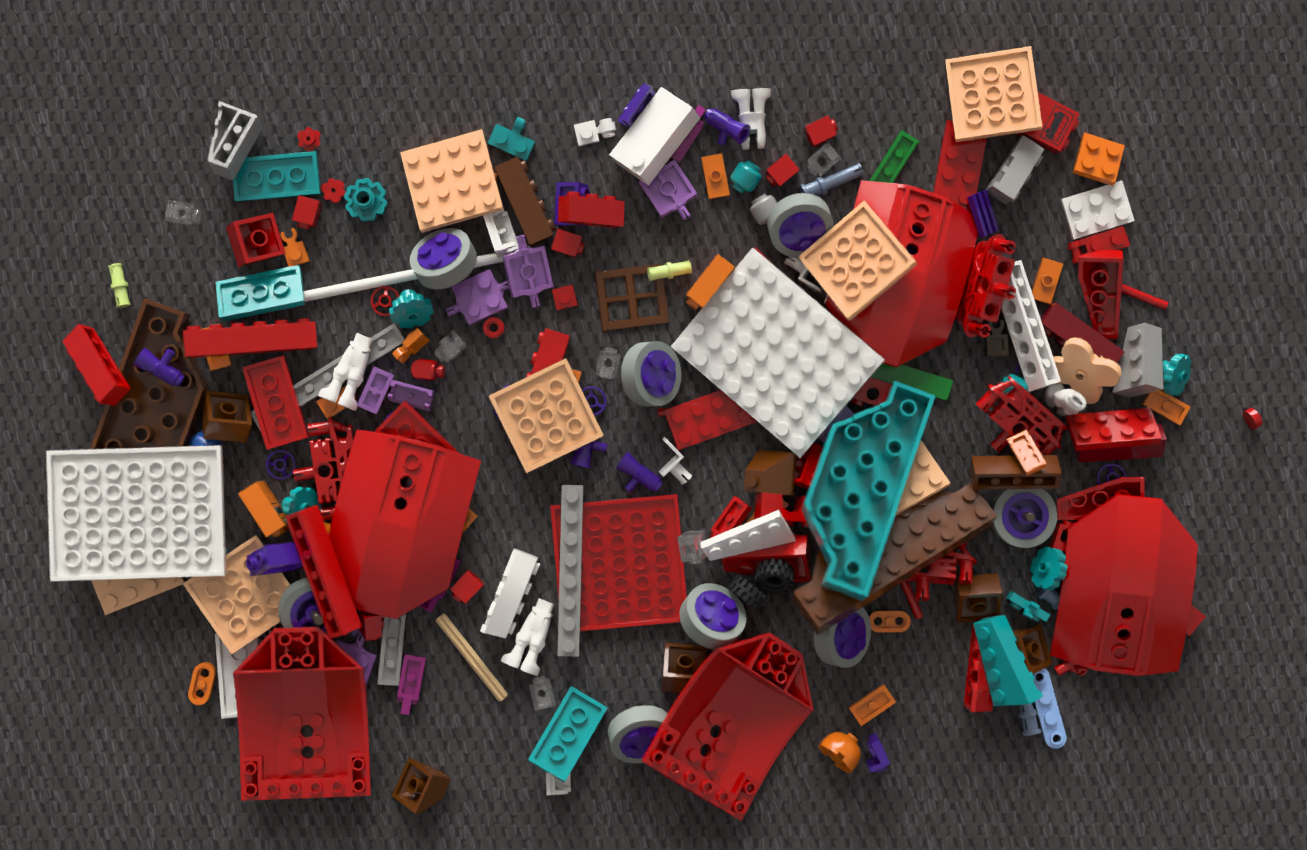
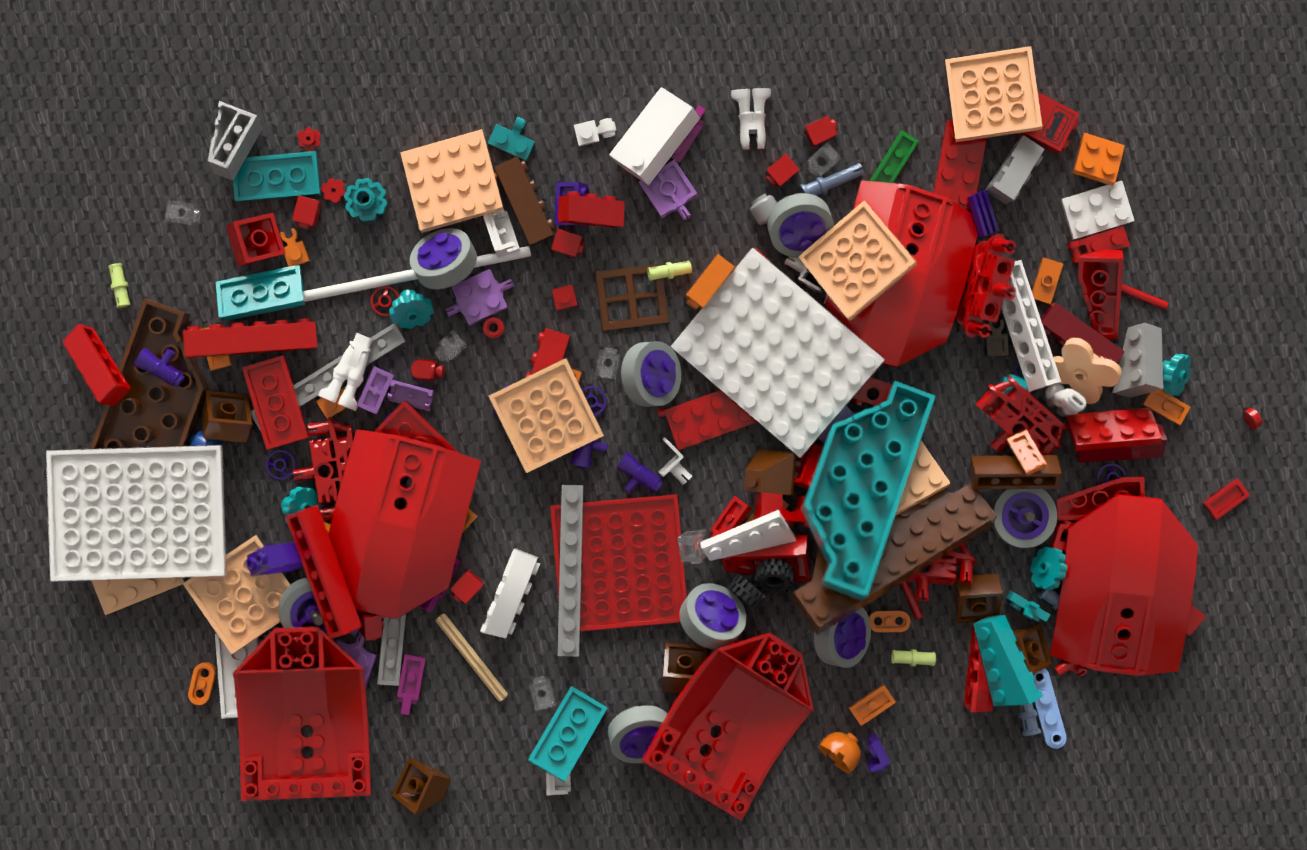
orange brick [238,481,289,538] -> none
orange plate [392,328,430,363] -> none
white piece [501,598,554,676] -> none
medium lavender plate [502,235,553,307] -> none
dark purple bracket [618,83,656,128] -> none
orange plate [701,153,730,200] -> none
dark purple piece [704,108,751,145] -> none
teal head [730,160,762,193] -> none
green tile [870,363,953,401] -> none
none -> yellowish green pin [891,649,936,666]
none -> red tile [1202,478,1250,520]

